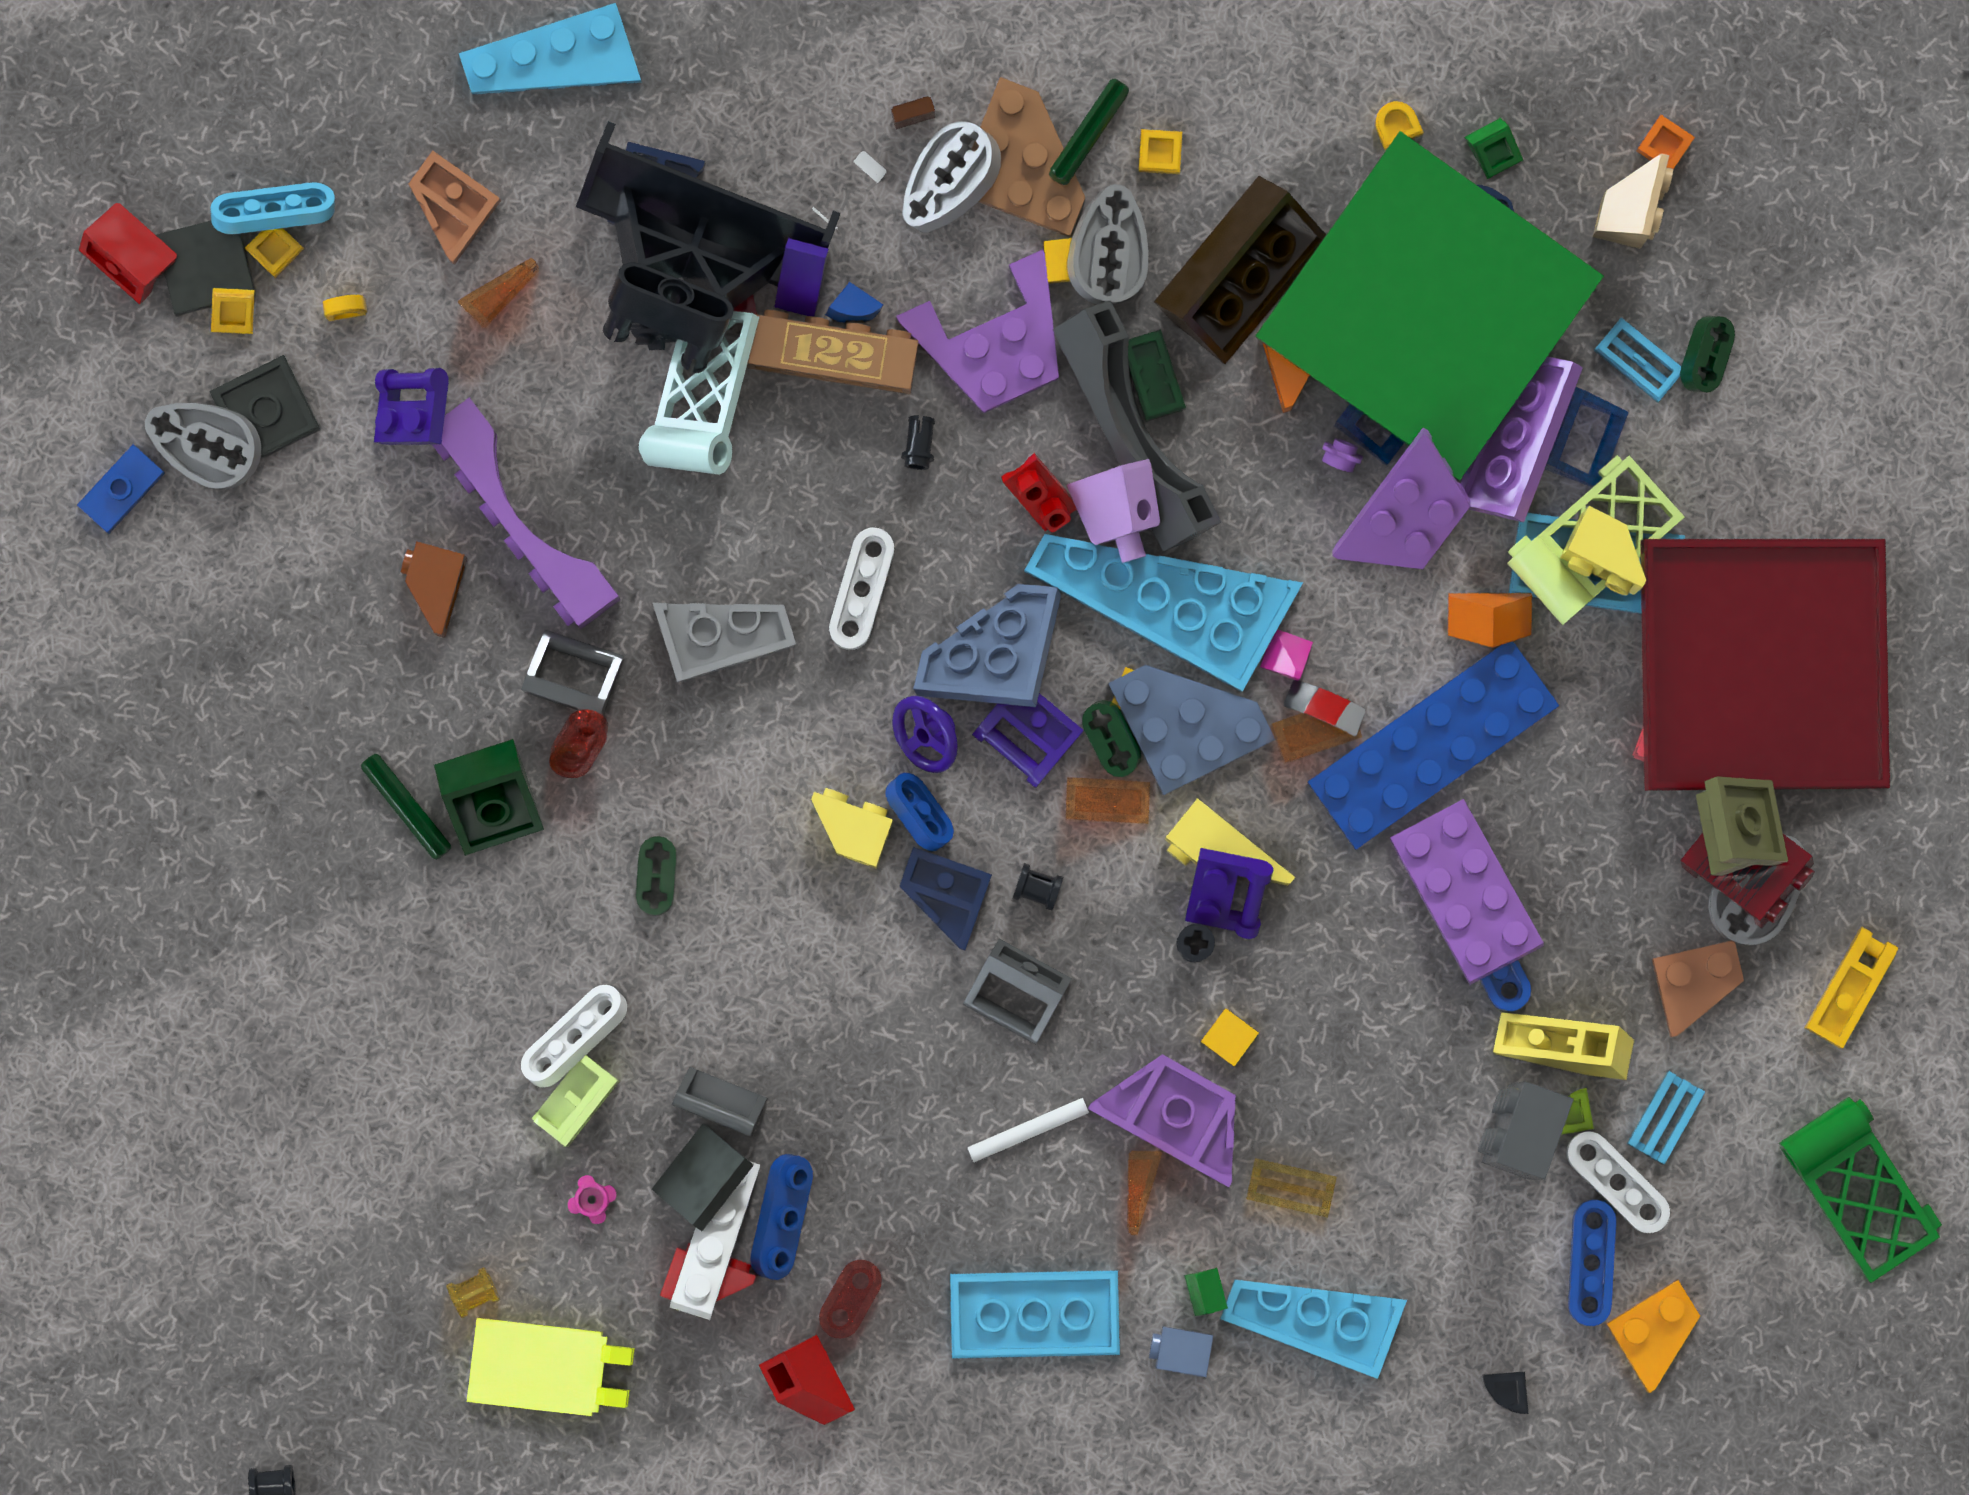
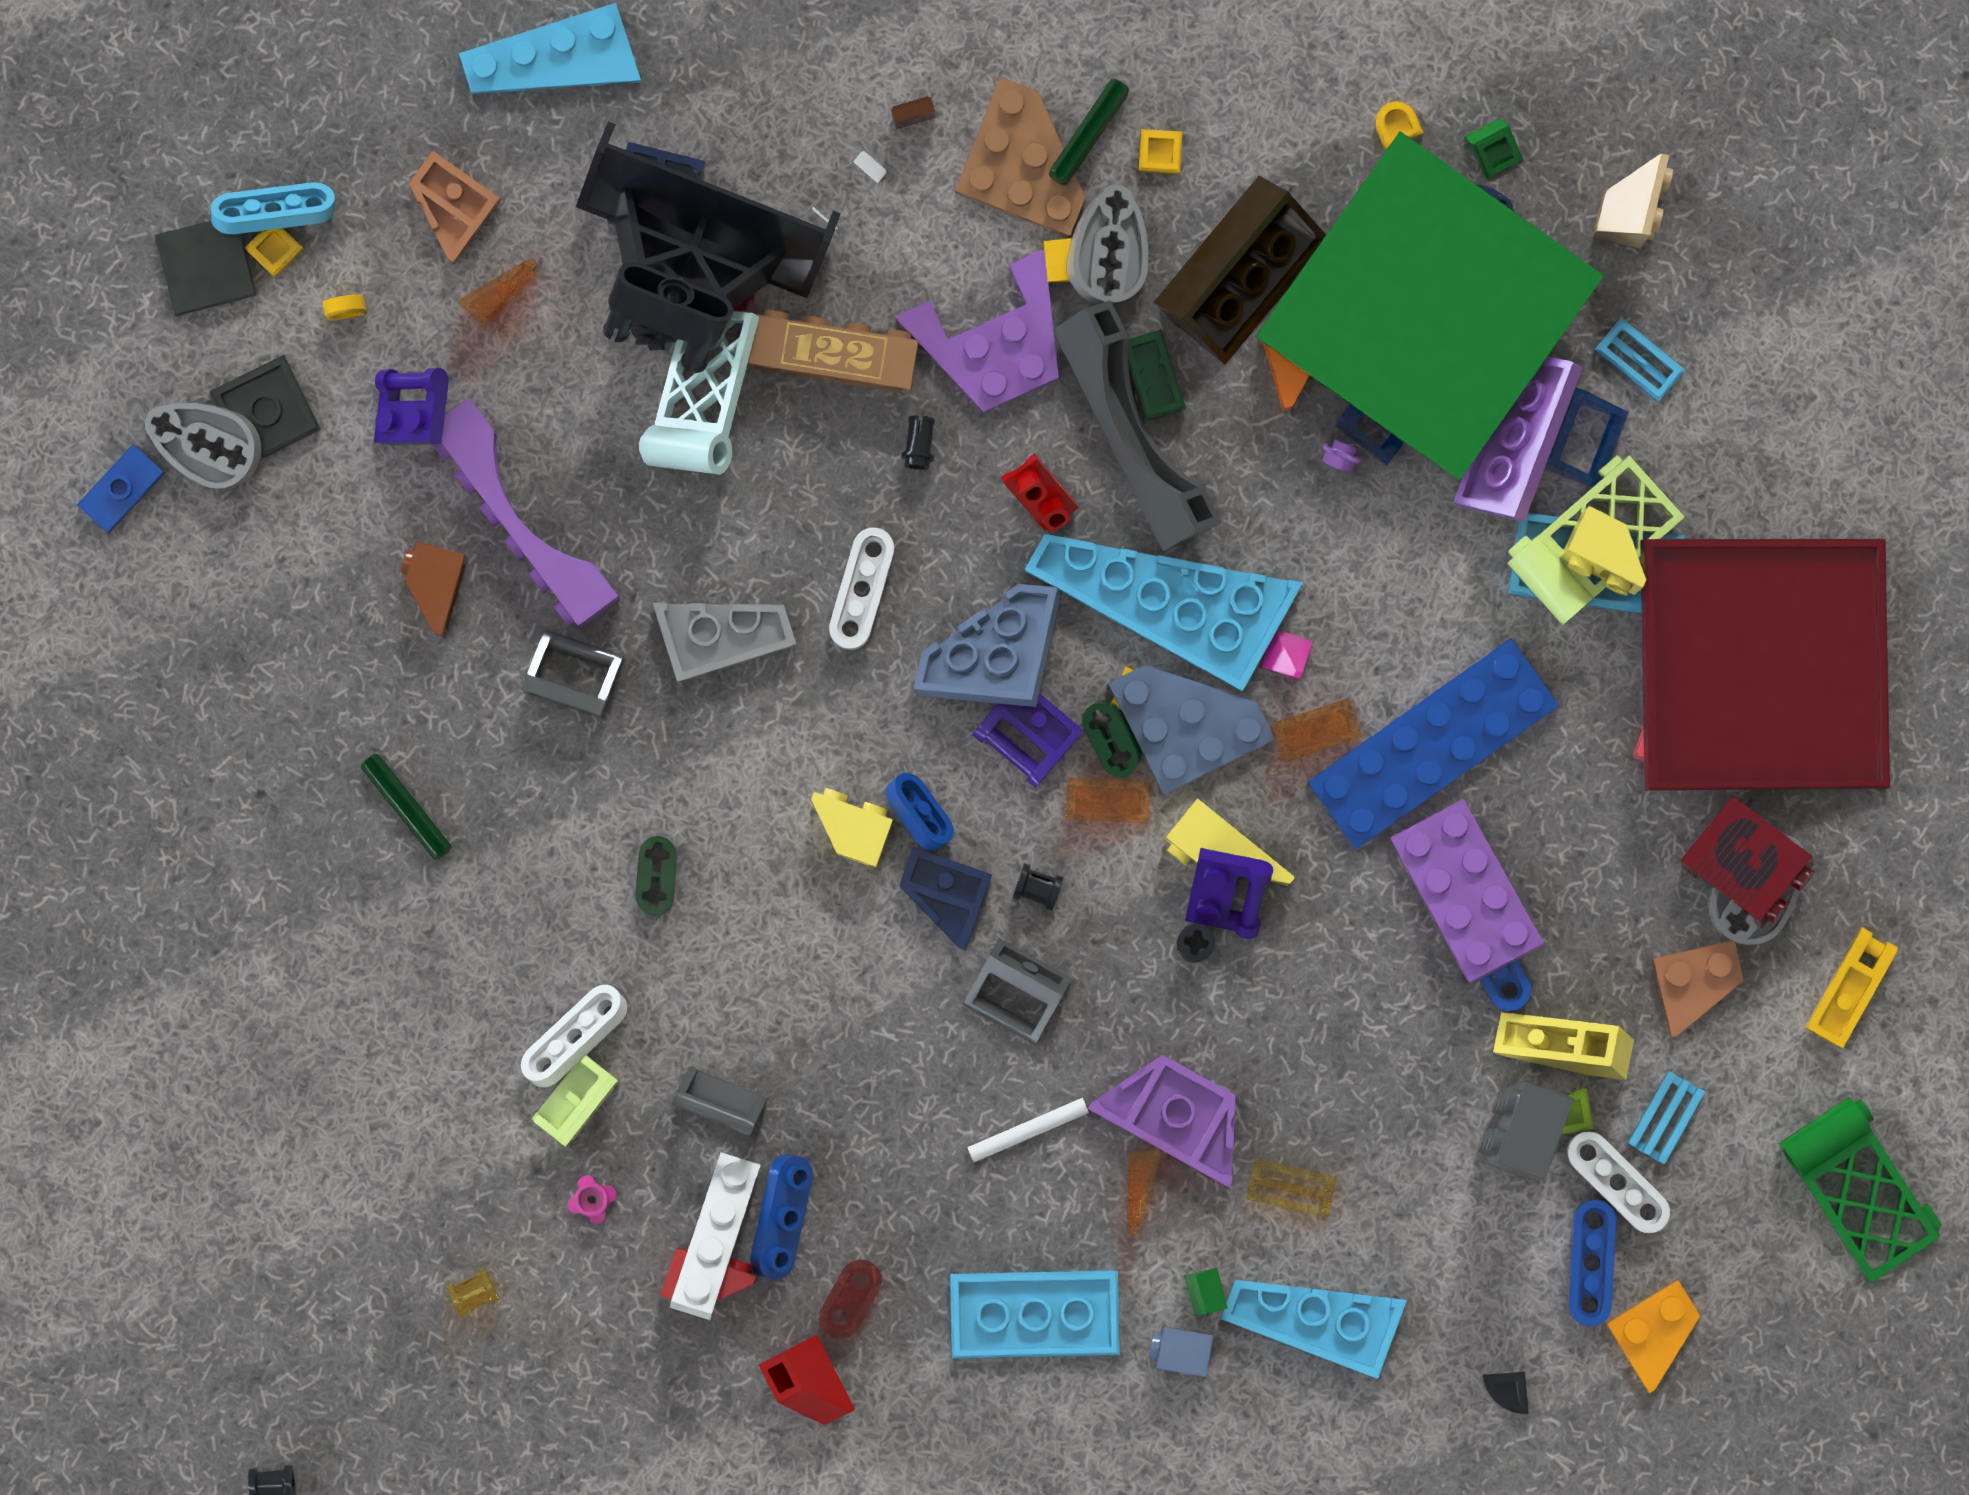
red panel [79,203,177,305] -> none
yellow tile [211,288,254,334] -> none
dark green slope [434,739,544,856] -> none
neon yellow tile [467,1318,635,1416] -> none
clear red plate [549,709,608,778] -> none
pearl dark grey tile [651,1124,754,1232] -> none
dark purple tile [774,238,829,317] -> none
blue tile [825,282,883,323] -> none
dark purple piece [892,696,958,773] -> none
light grey piece [902,122,1001,233] -> none
lavender torso [1067,459,1160,563] -> none
yellow tile [1201,1008,1259,1067] -> none
sticker [1284,680,1365,736] -> none
medium lavender wing [1332,428,1470,569] -> none
orange slope [1448,593,1532,648] -> none
orange plate [1636,115,1695,169] -> none
dark green beam [1680,316,1735,393] -> none
olive bracket [1696,776,1788,876] -> none

